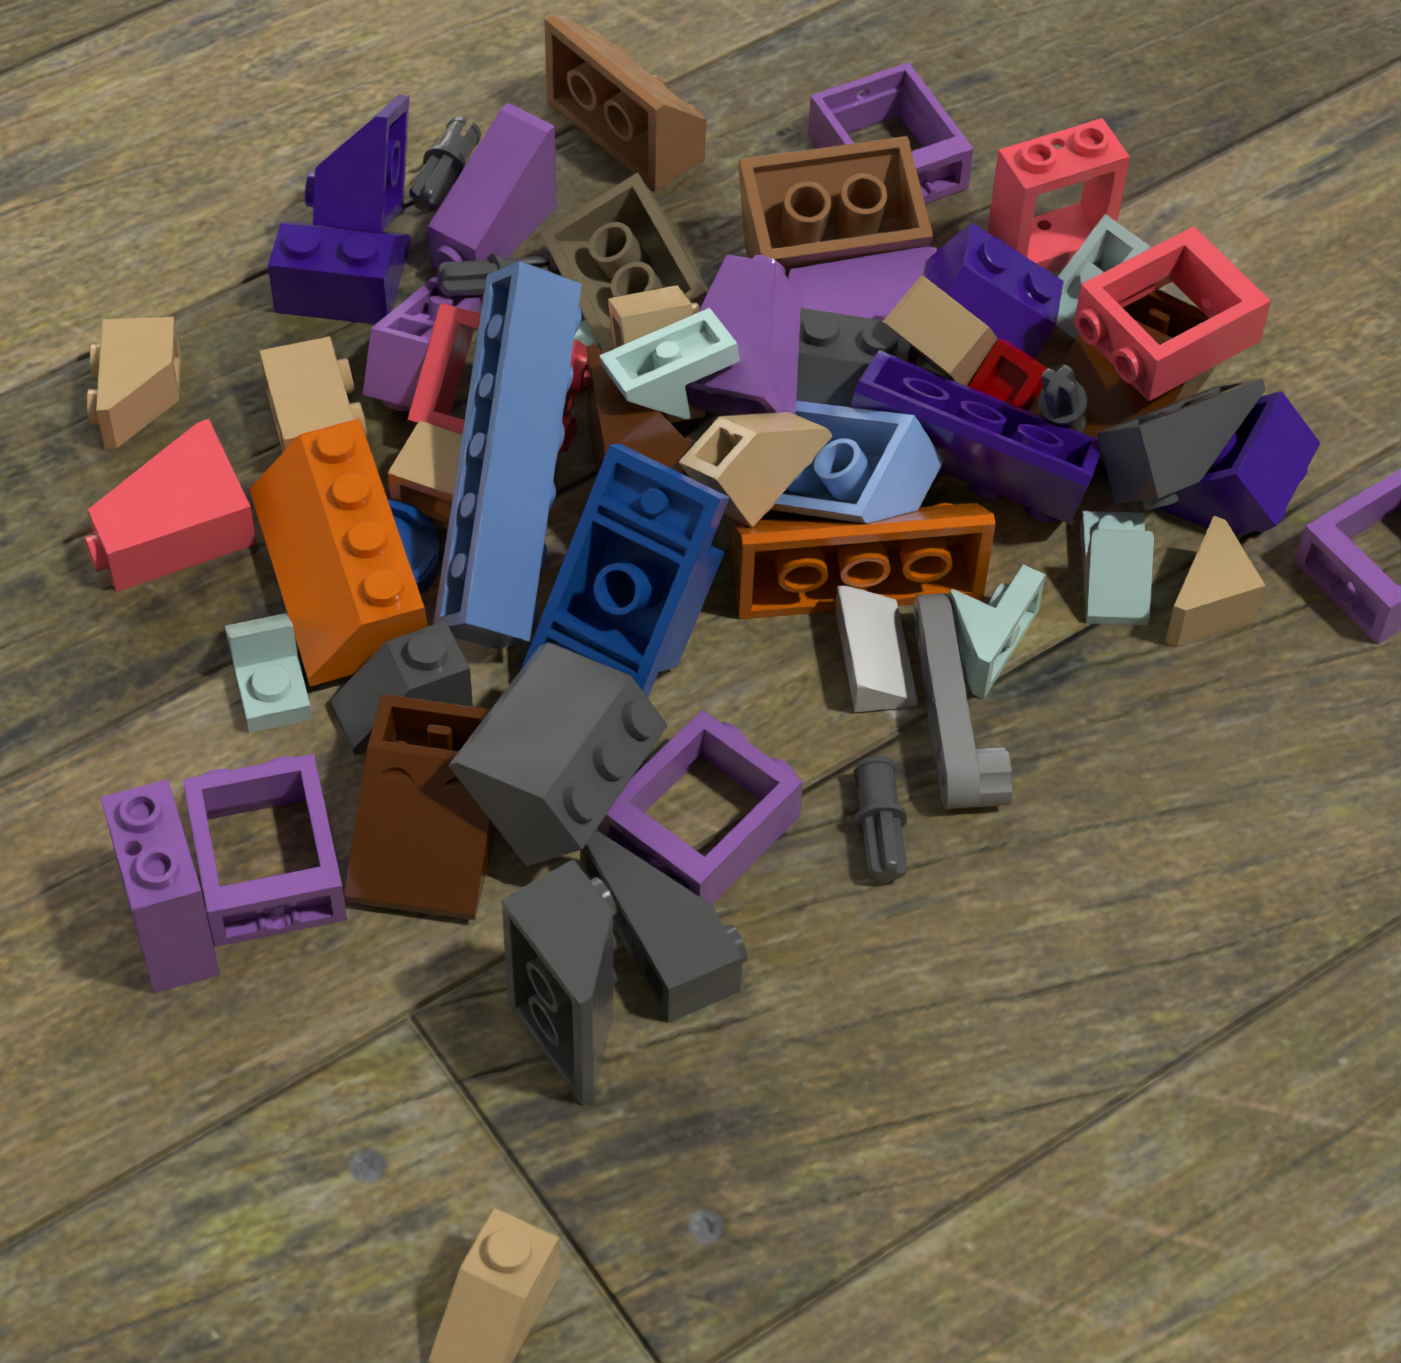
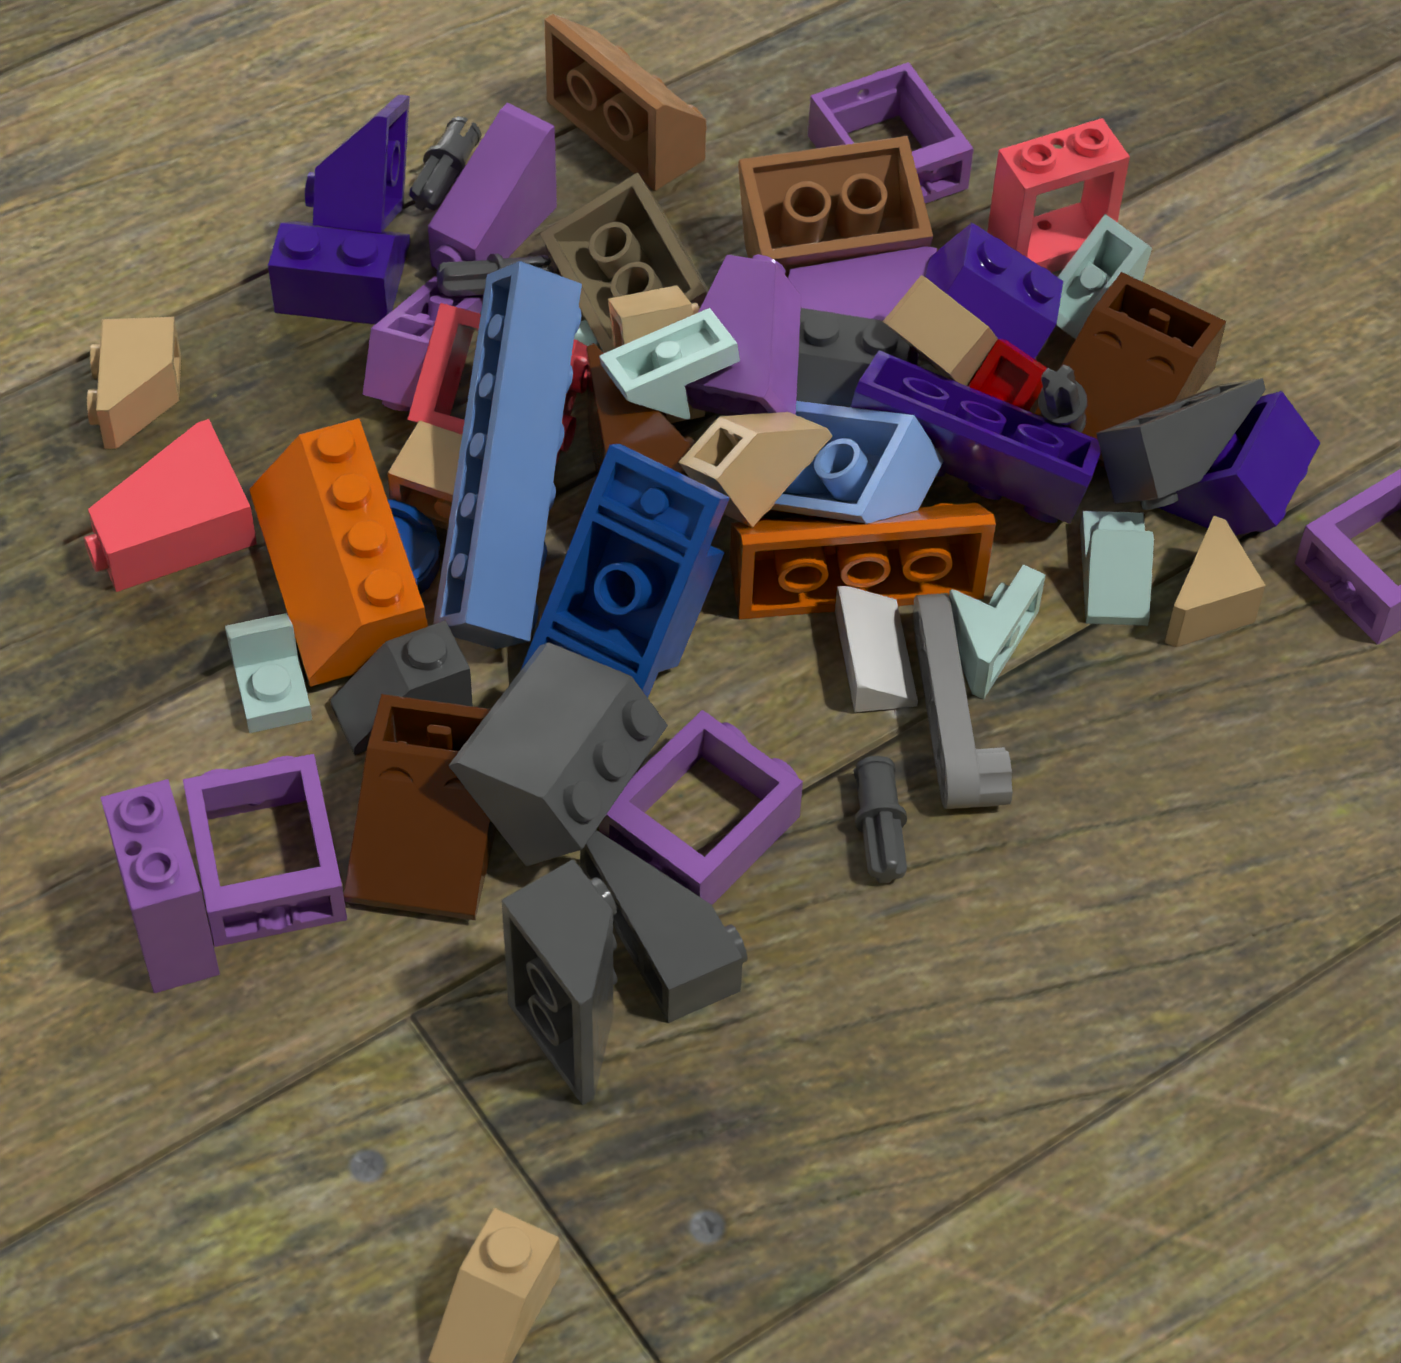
tan brick [259,336,367,453] -> none
coral window [1074,226,1271,401] -> none

